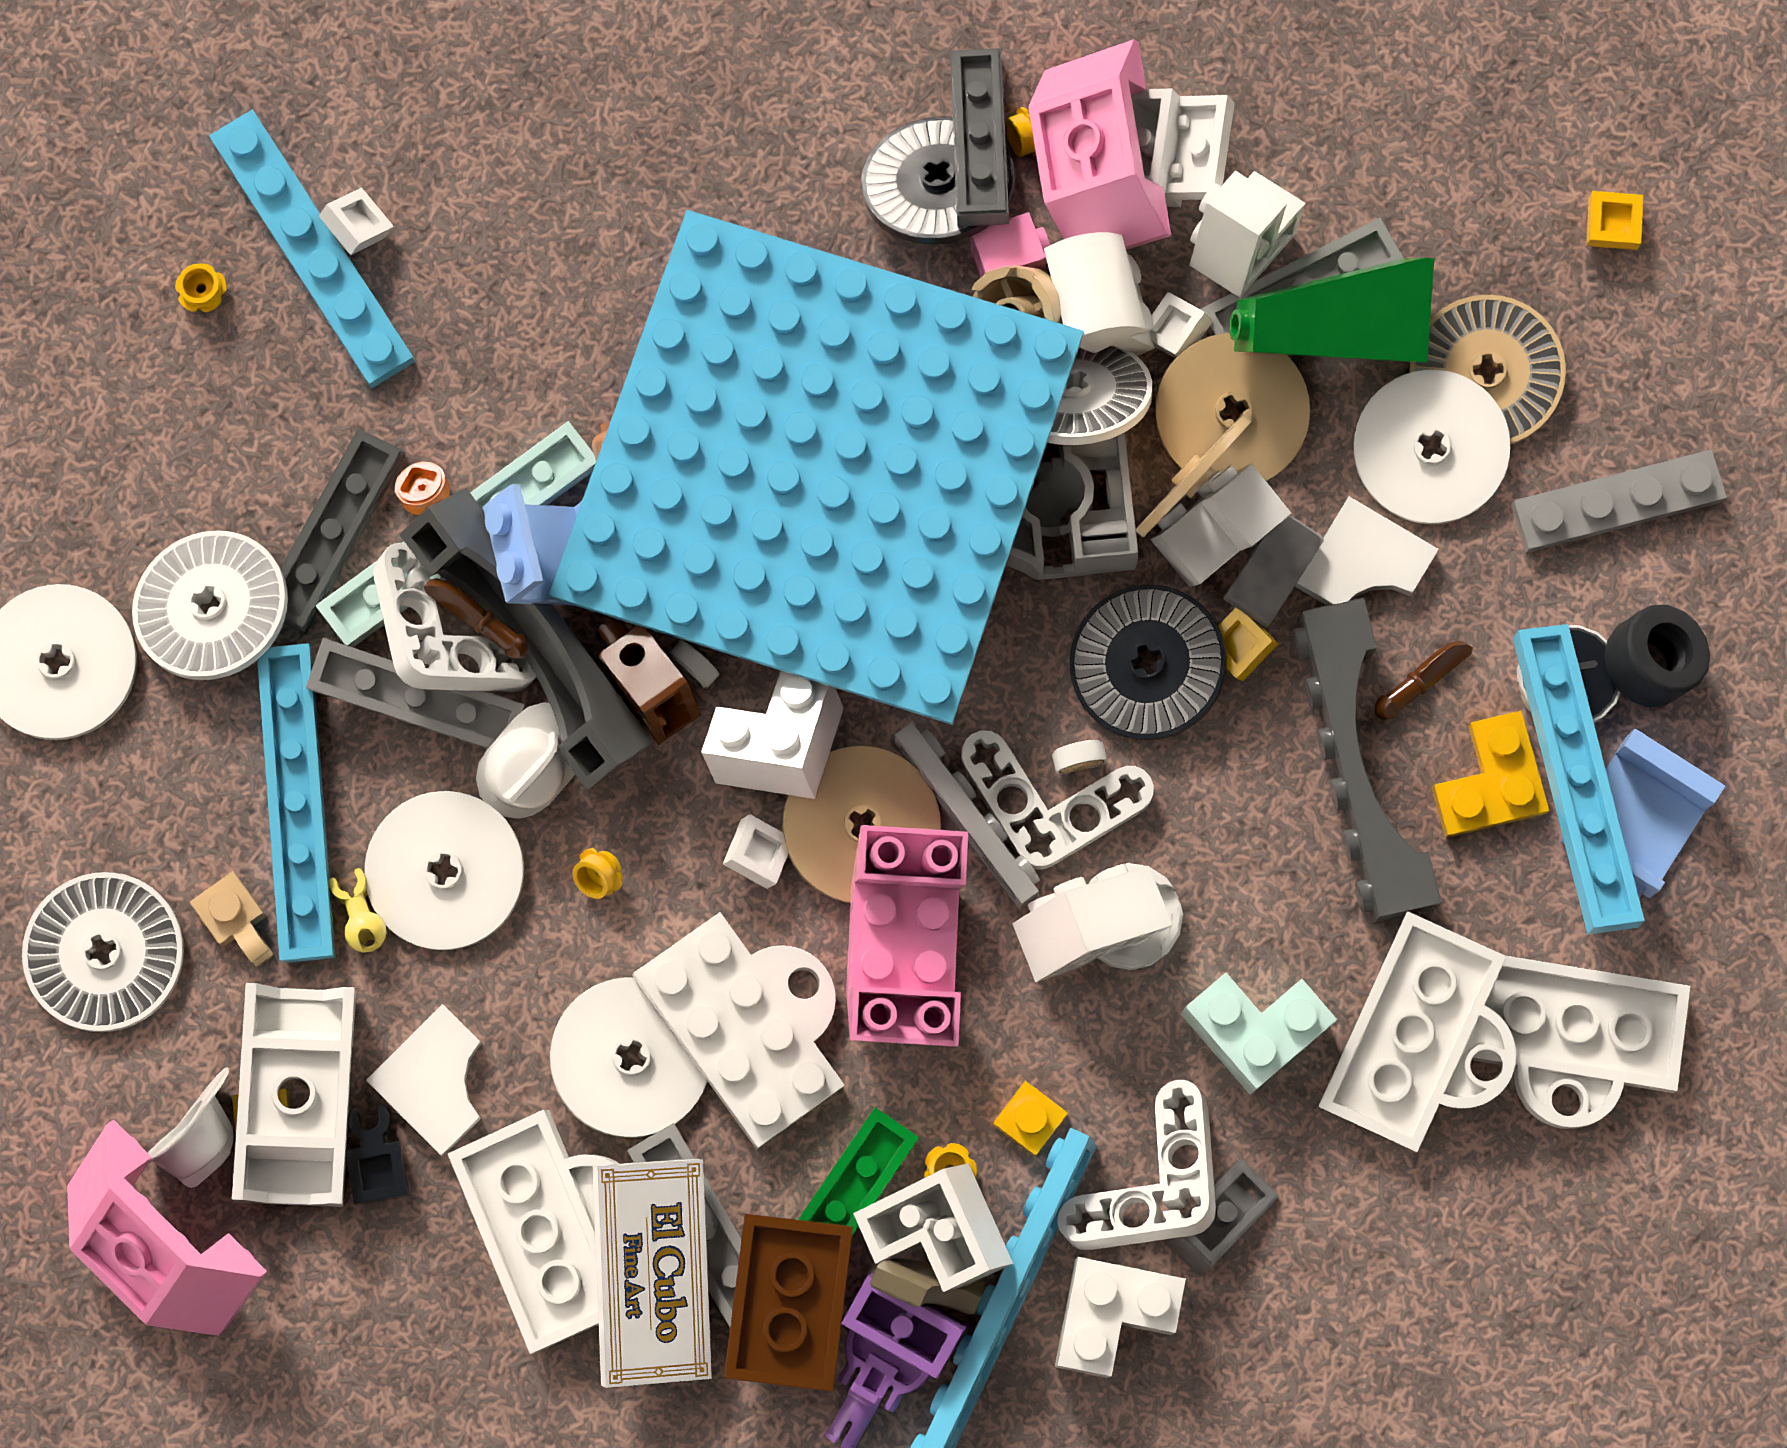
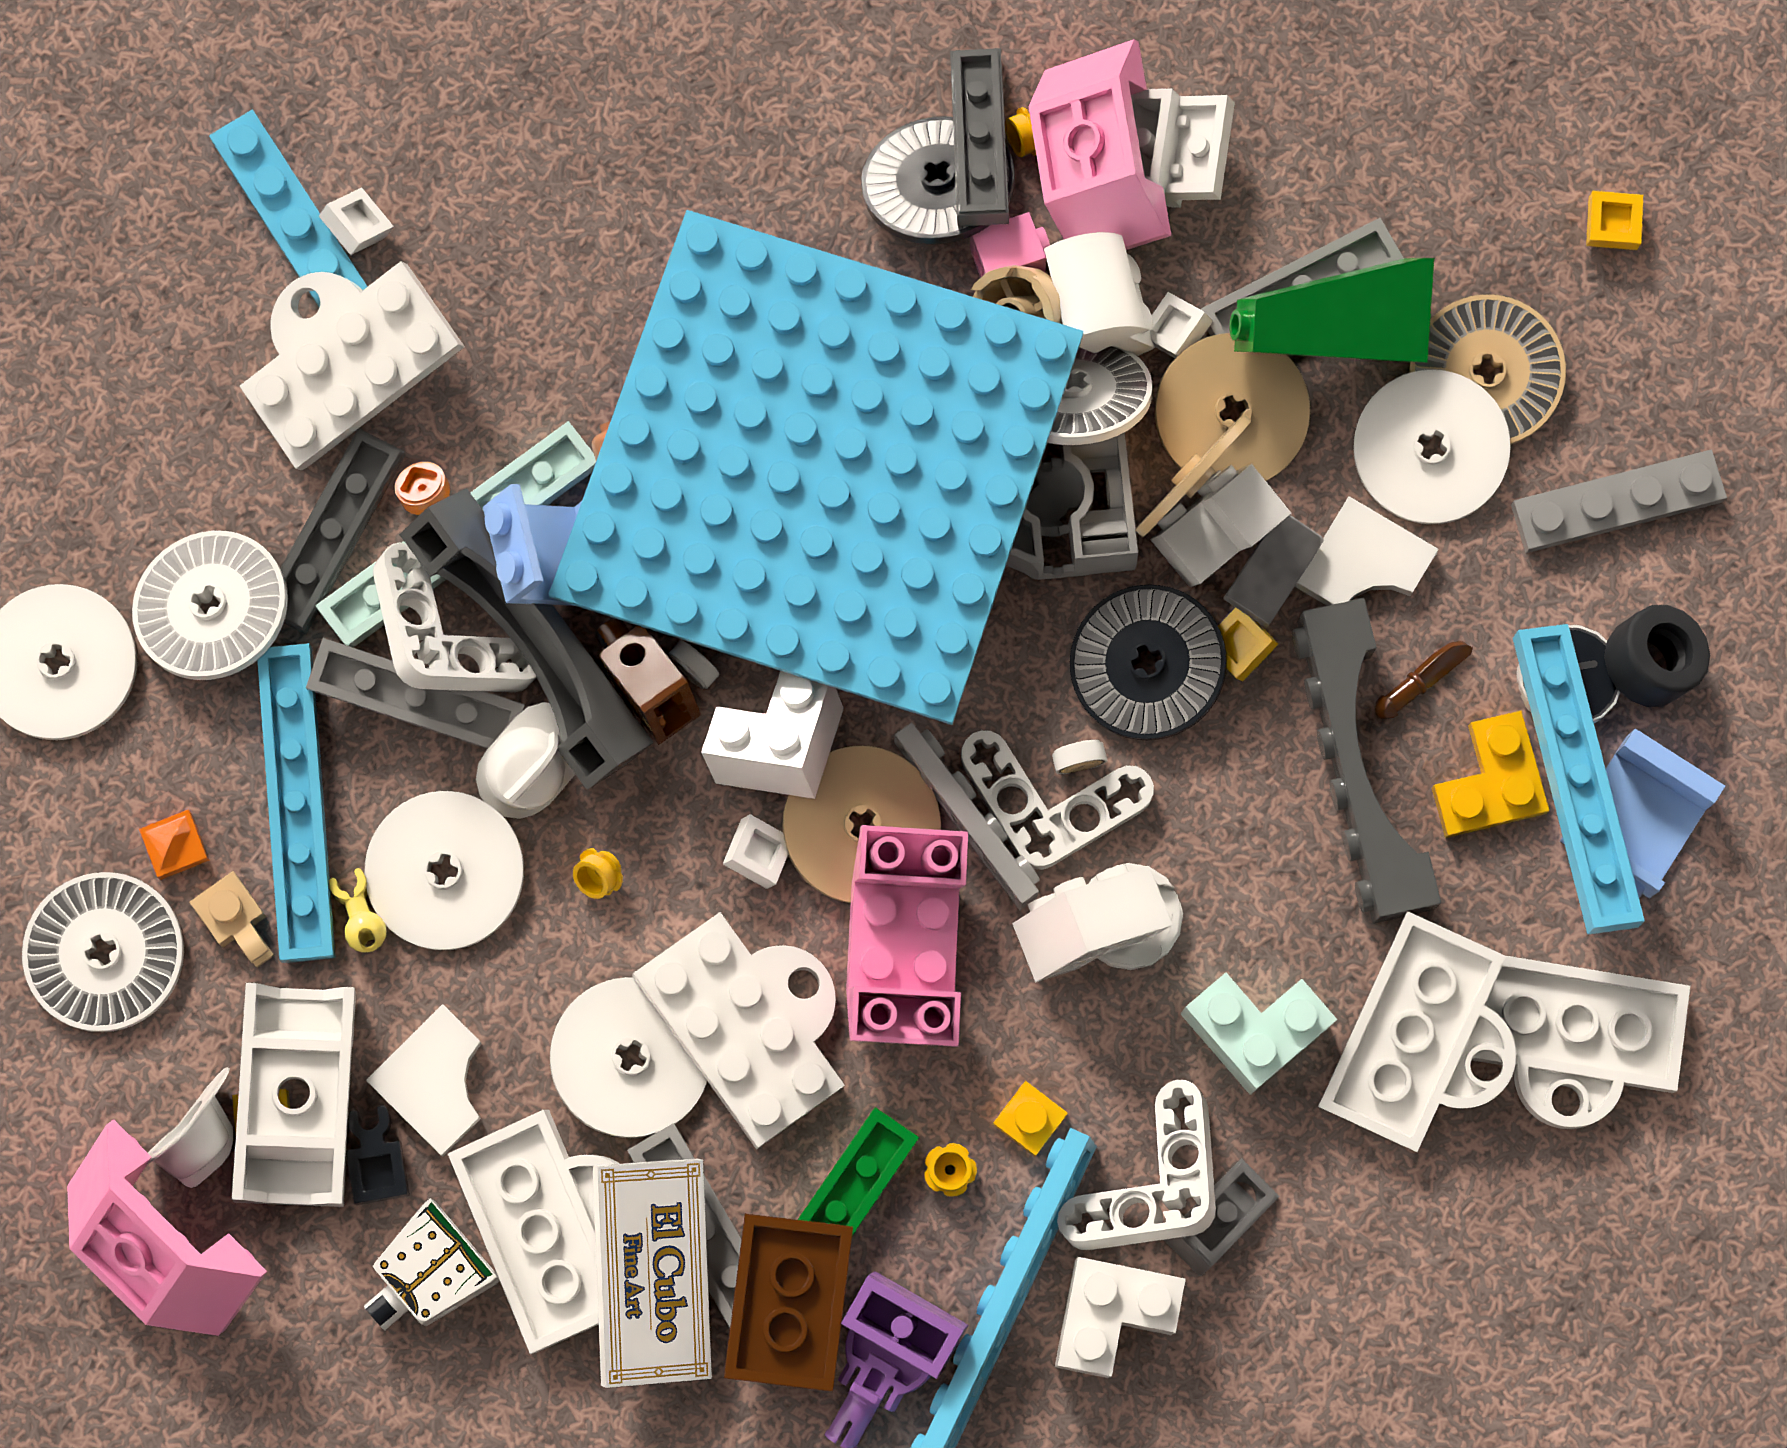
yellow plate [175,263,227,312] -> none
reddish brown piece [424,578,528,658] -> none
white brick [853,1164,1013,1292] -> none
dark tan tile [869,1259,985,1315] -> none
white brick [1189,171,1305,297] -> none
none -> orange tile [139,809,210,880]
none -> white plate [240,261,465,470]
none -> white torso [364,1198,500,1330]

